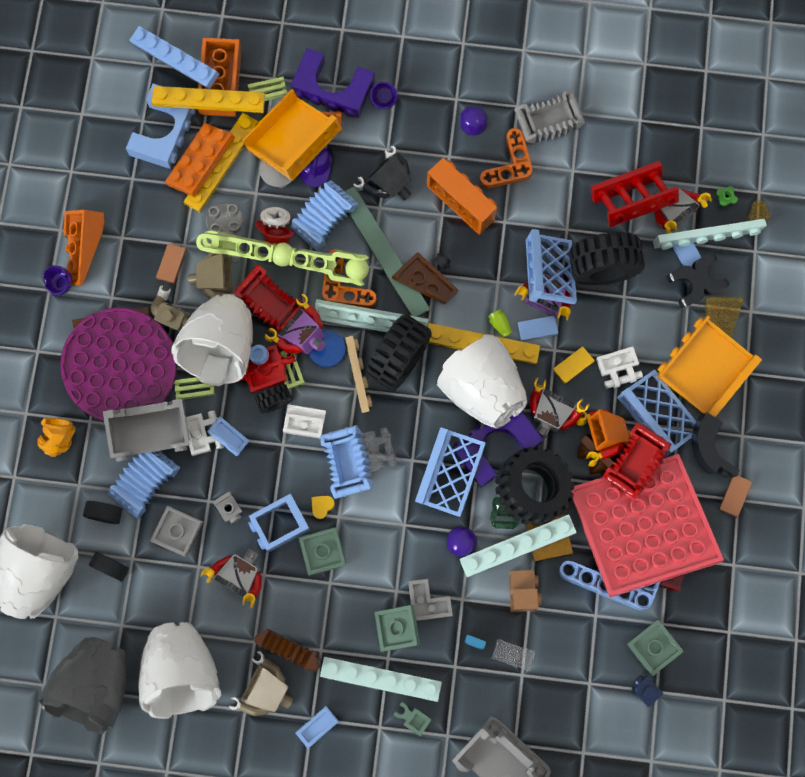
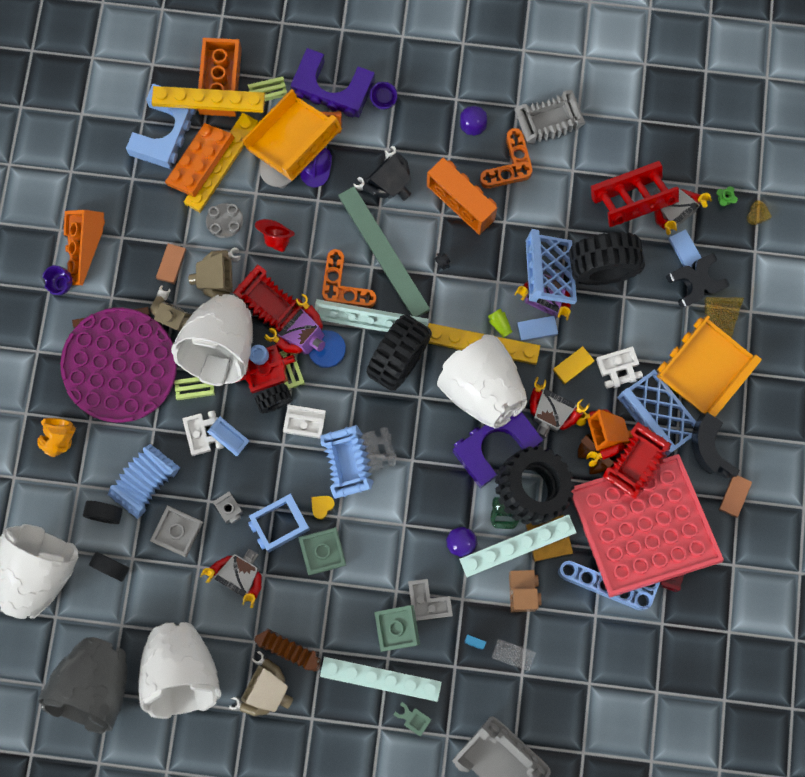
light grey windscreen [103,399,190,462] -> none
light blue plate [129,26,219,89] -> none
yellowish green piece [196,230,369,286] -> none
white gear [260,207,290,228] -> none
light blue piece [290,180,359,252] -> none
light blue tile [295,706,339,749] -> none
tan wing [345,336,372,413] -> none
reddish brown wing [391,252,459,305] -> none
light blue fence [415,427,486,517] -> none
sand green plate [627,619,684,676] -> none
dark blue bracket [631,675,663,707] -> none
light aqua plate [653,219,767,250] -> none

